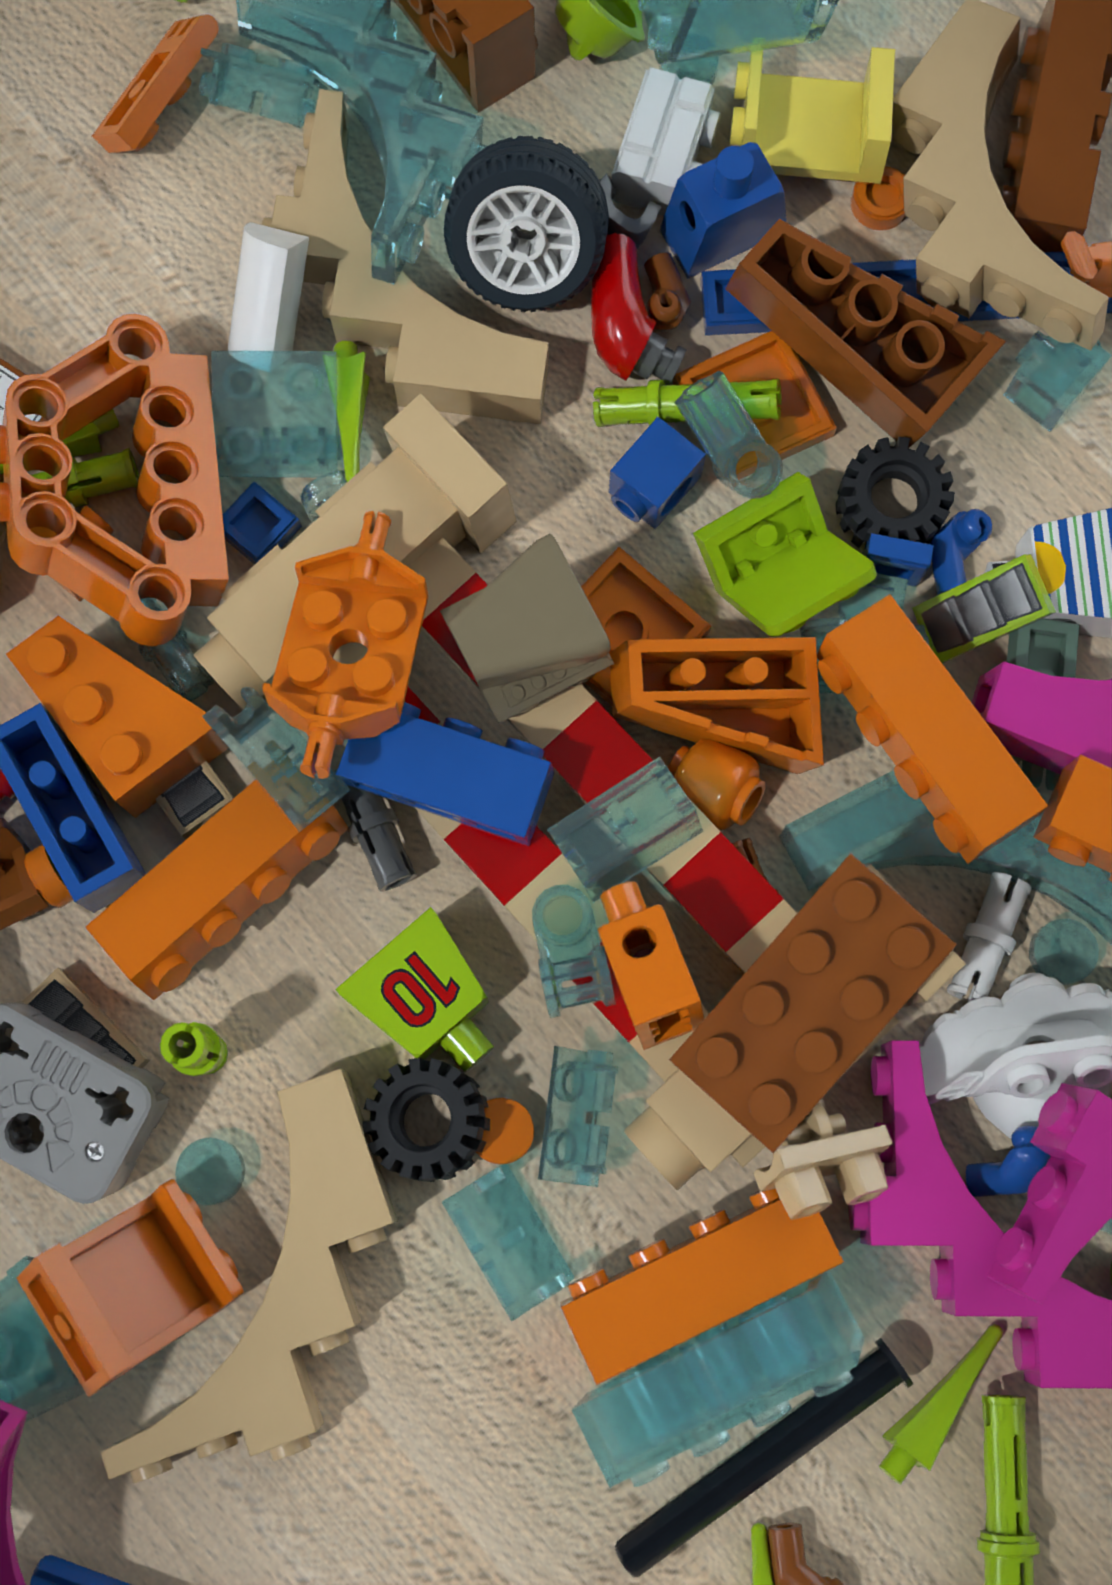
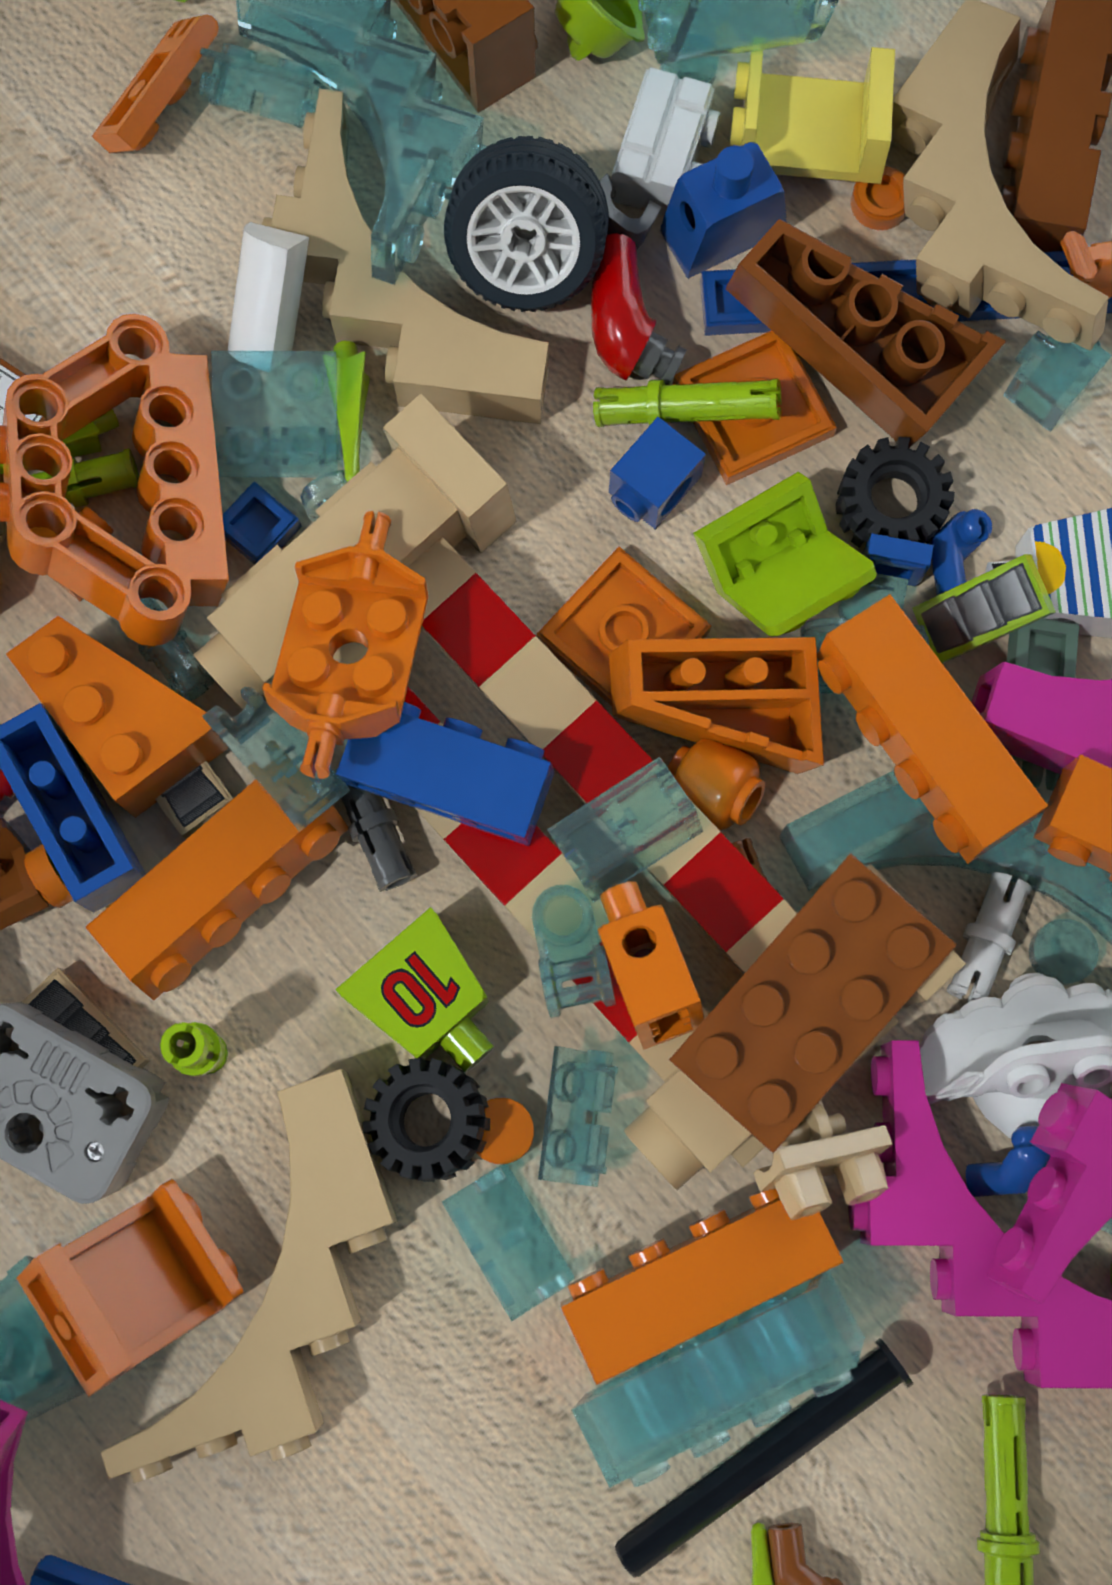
clear light blue tile [176,1138,245,1205] -> none
dark tan piece [440,534,614,724] -> none
dark orange arm [644,252,691,332] -> none
clear light blue piece [674,371,783,499] -> none
lime piece [878,1324,1003,1485] -> none

